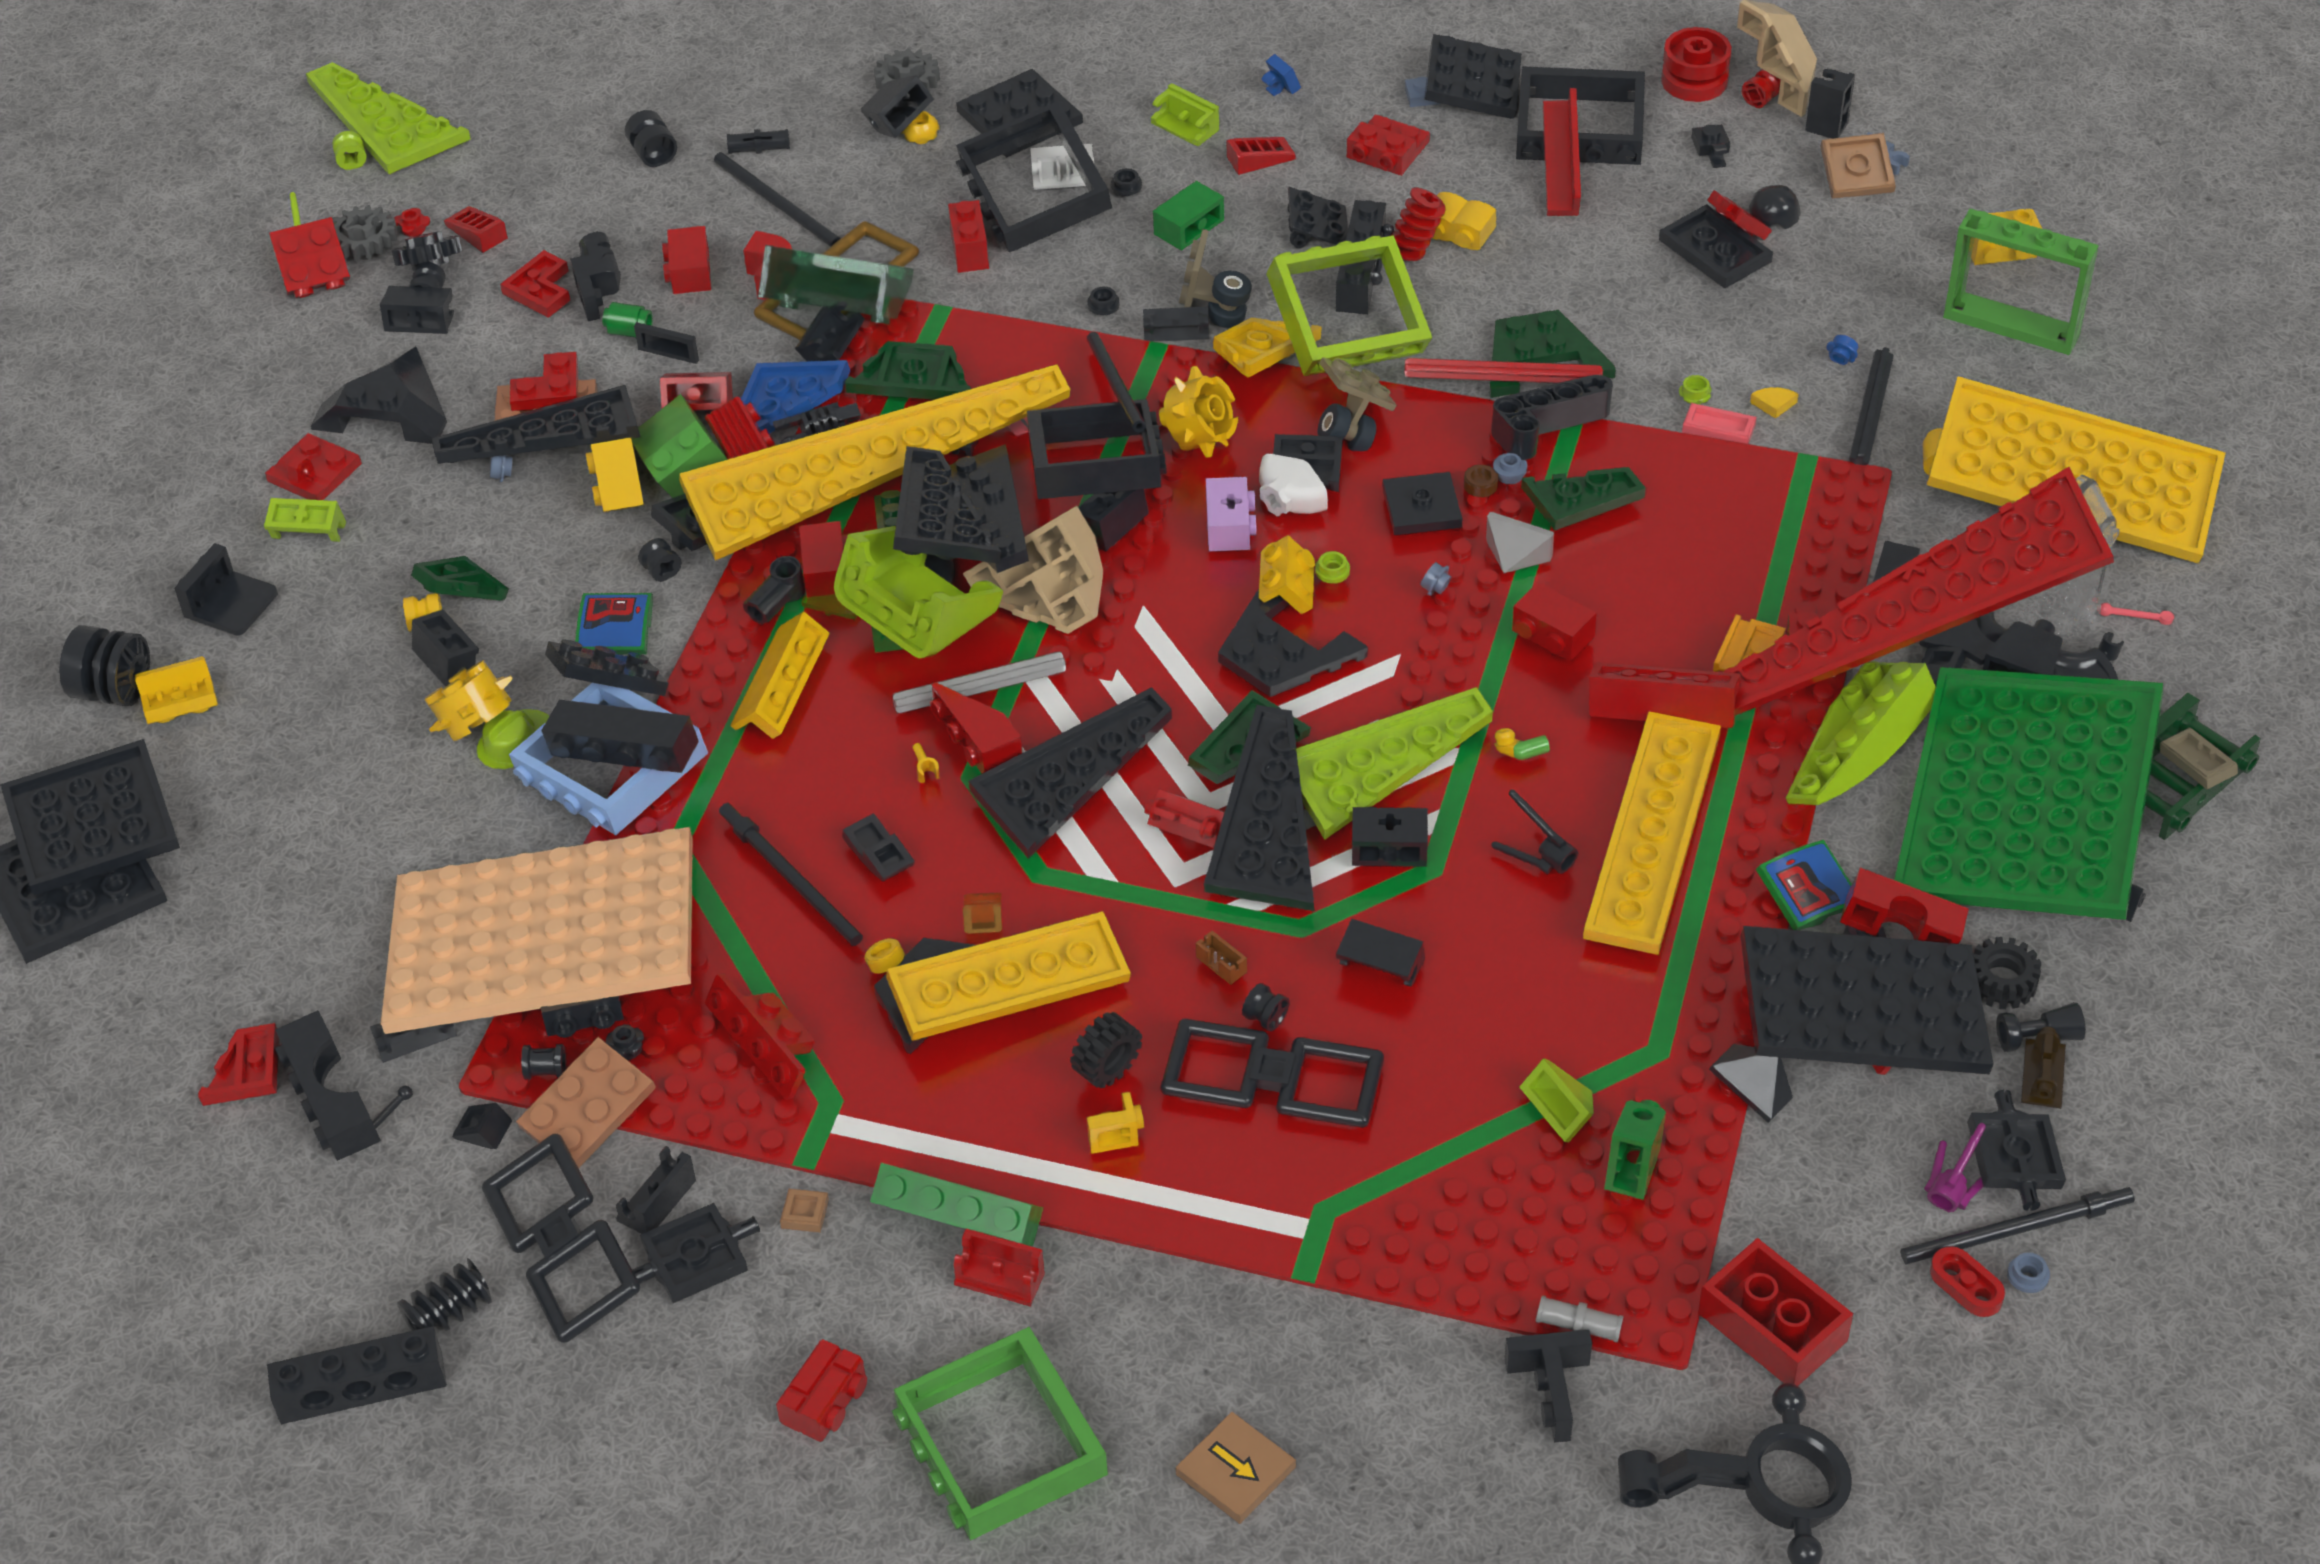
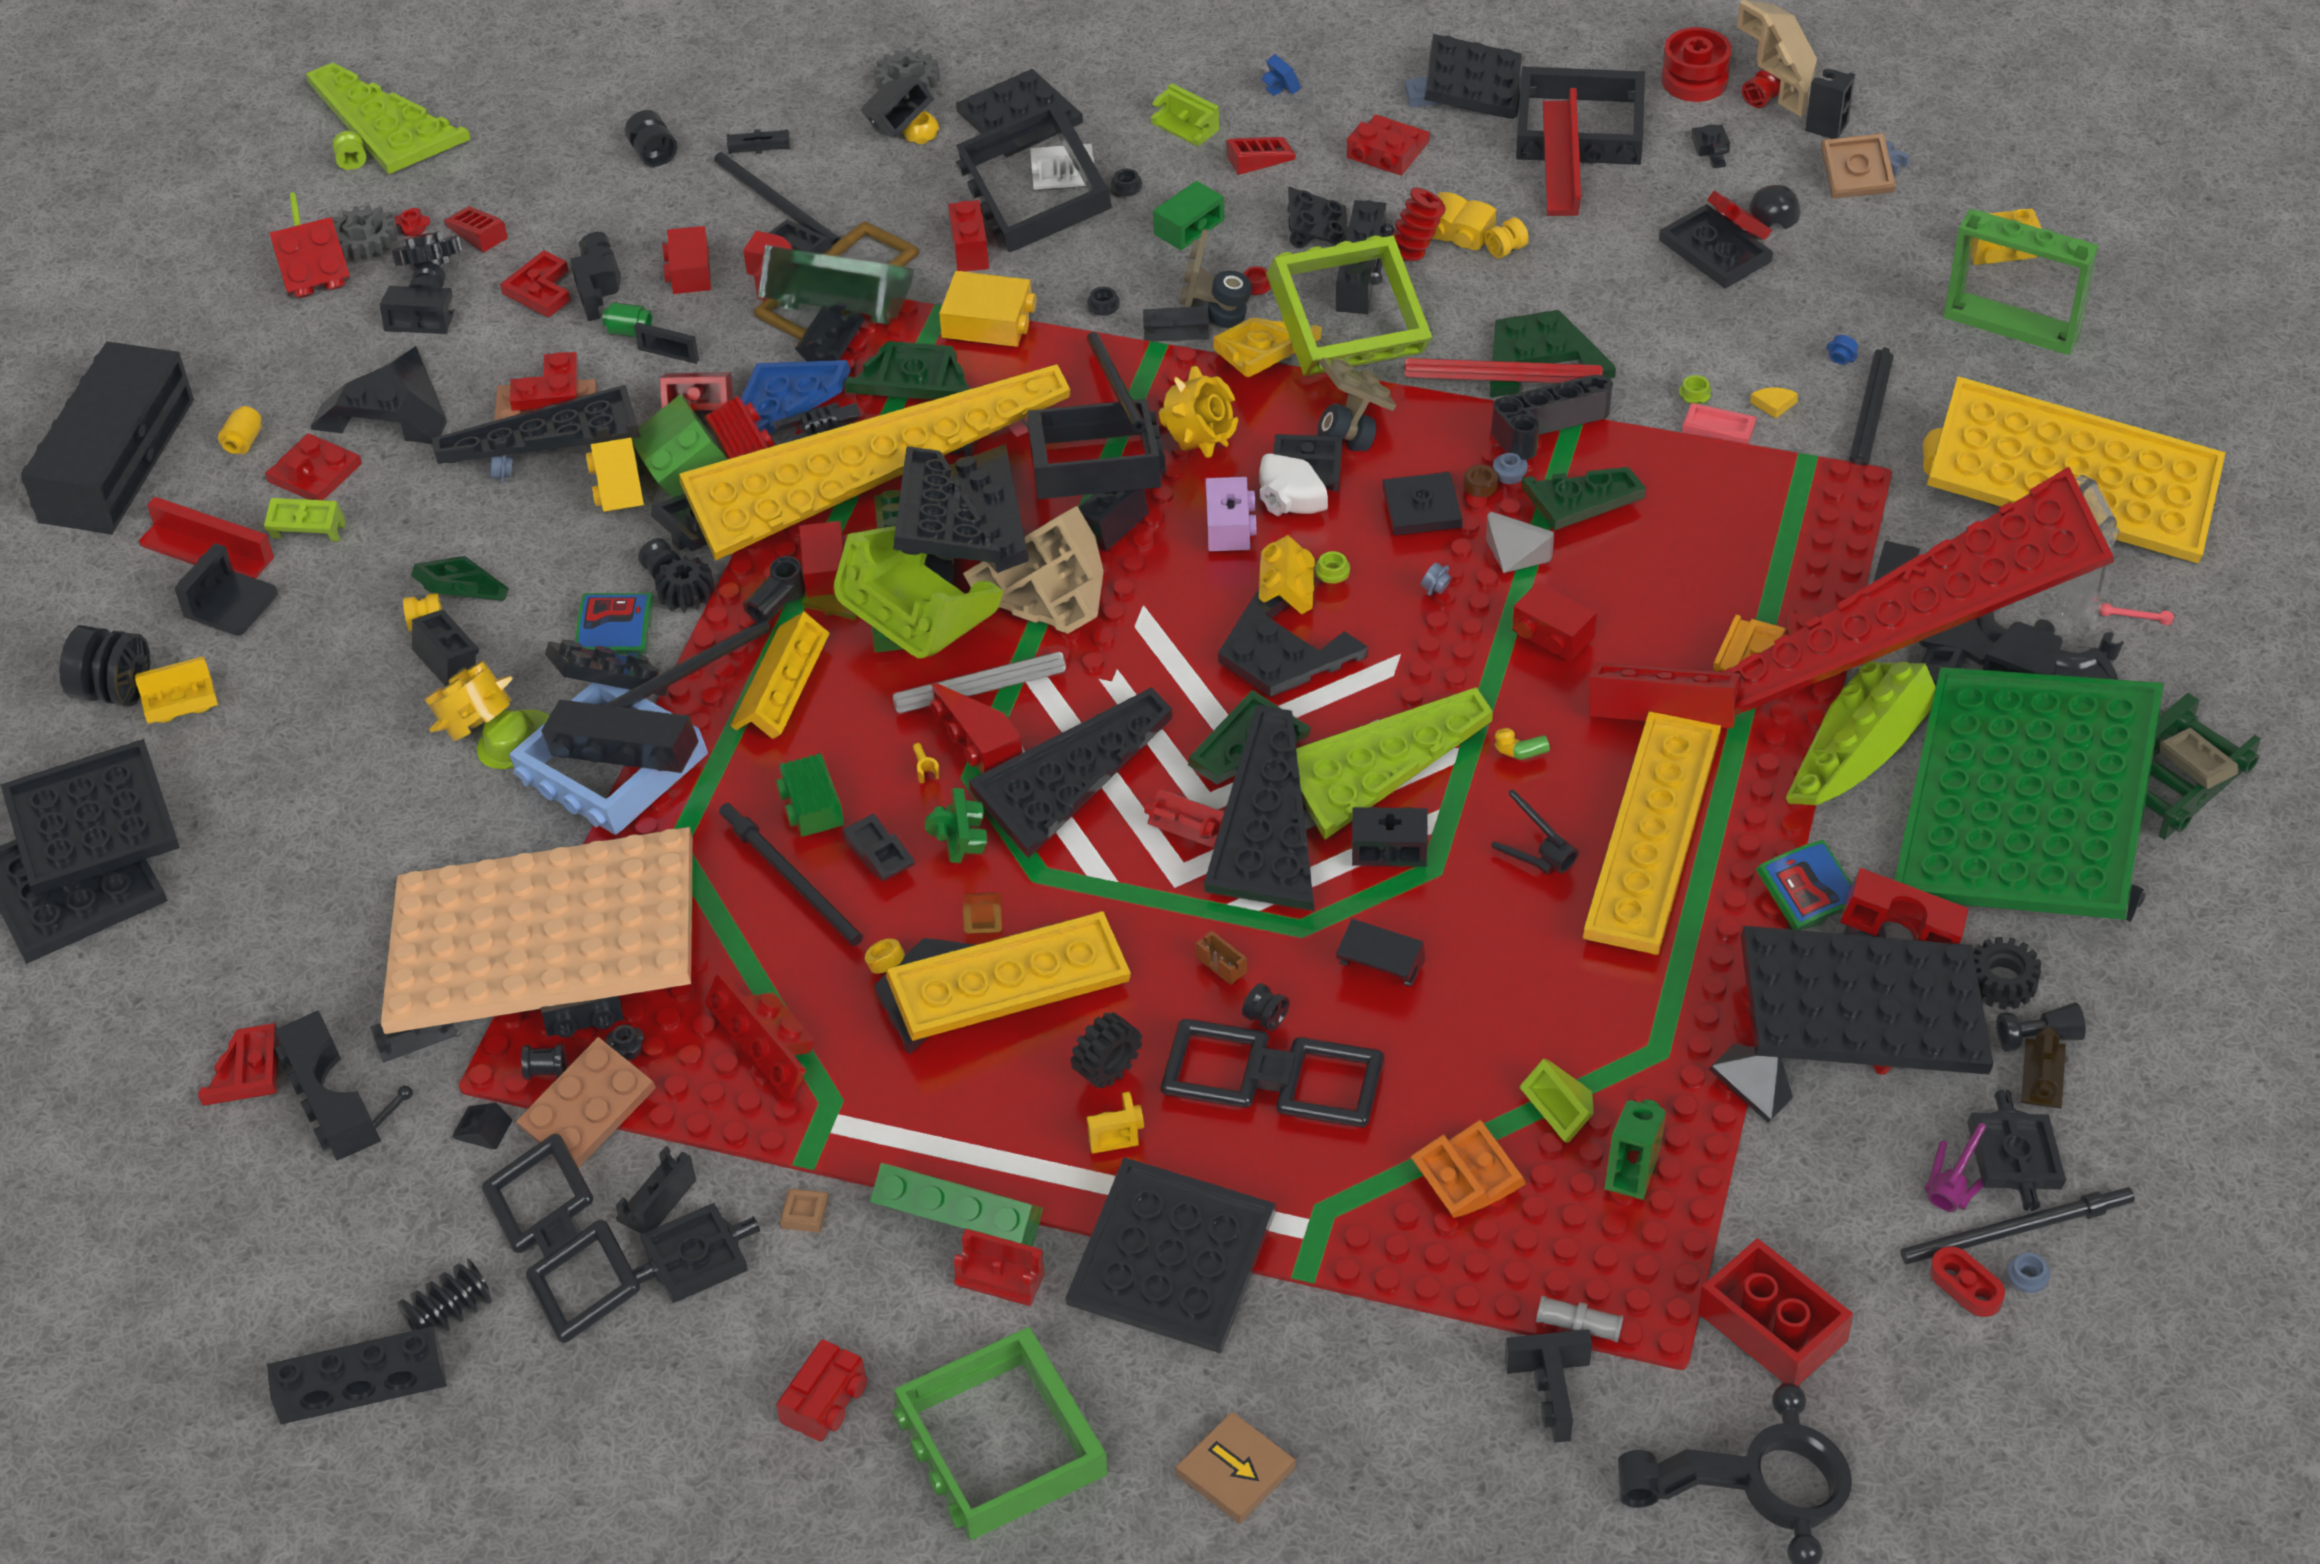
none -> black brick [21,341,194,535]
none -> red panel [139,497,274,579]
none -> yellow brick [218,406,262,454]
none -> black piece [604,619,770,708]
none -> black gear [655,555,715,613]
none -> black plate [769,219,832,264]
none -> green brick [775,753,844,837]
none -> green hips [924,788,987,863]
none -> yellow brick [939,271,1037,347]
none -> black plate [1065,1157,1277,1354]
none -> red plate [1244,266,1271,295]
none -> orange slope [1411,1120,1526,1218]
none -> yellow wheel [1484,217,1529,259]

